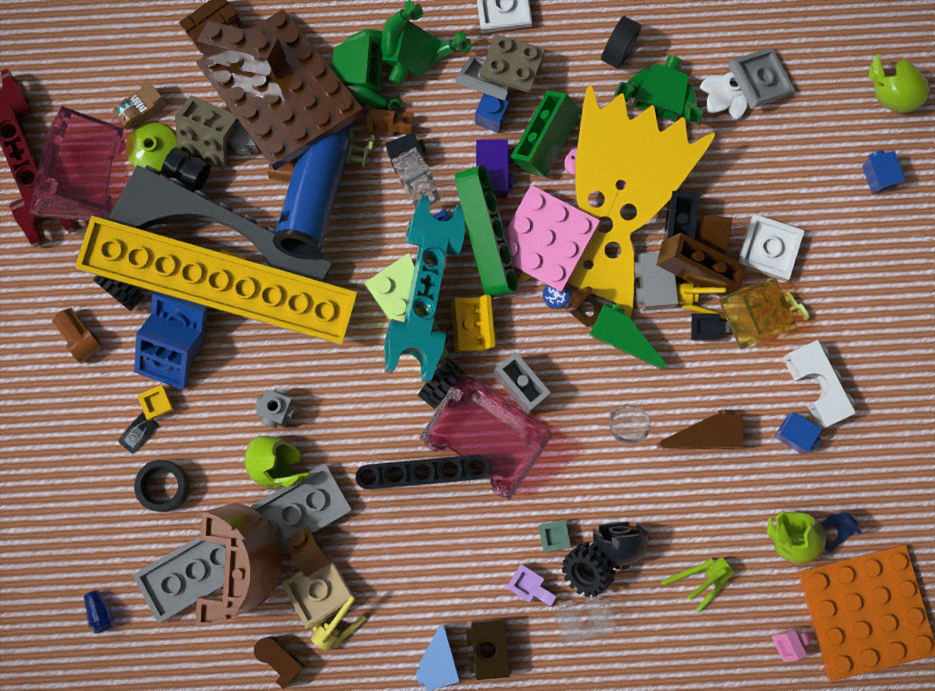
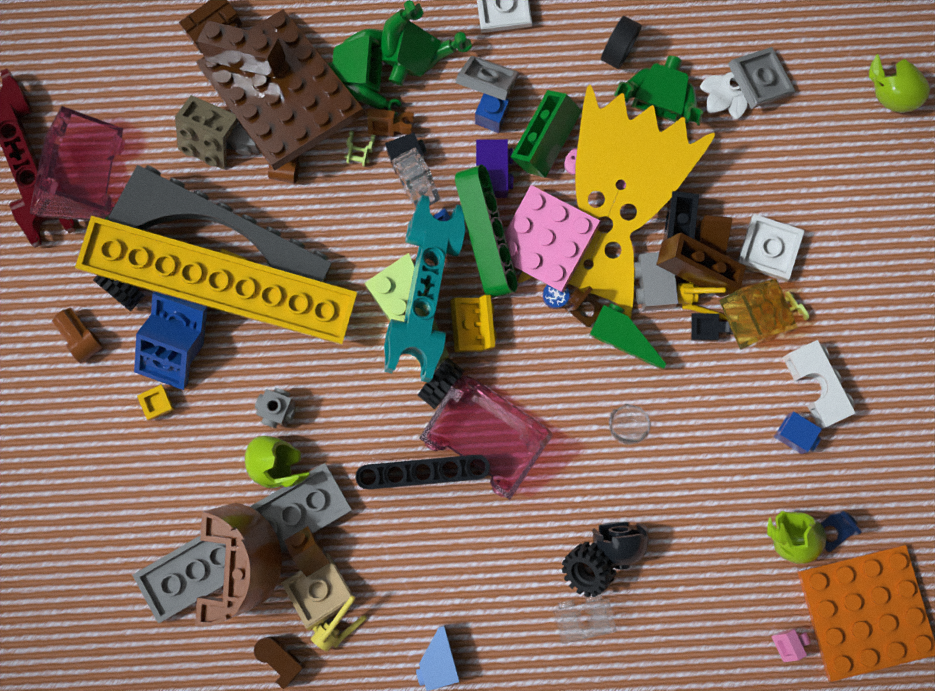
clear blue cone [83,590,116,634] -> none
medium nougat leg [113,79,167,130] -> none
black sticker [118,412,158,454] -> none
lime dish [126,122,178,171] -> none
black tyre [134,460,190,512] -> none
black wheel [161,147,211,192] -> none
blue piece [273,123,351,259] -> none
dark brown brick [466,619,510,680] -> none
dark tan bracket [480,34,545,92] -> none
light grey brick [493,351,551,416] -> none
lavender plate [506,564,557,606] -> none
sand green plate [538,520,571,552] -> none
reddish brown slope [657,409,743,450] -> none
lime plant [661,557,734,612] -> none
blue brick [862,150,905,194] -> none

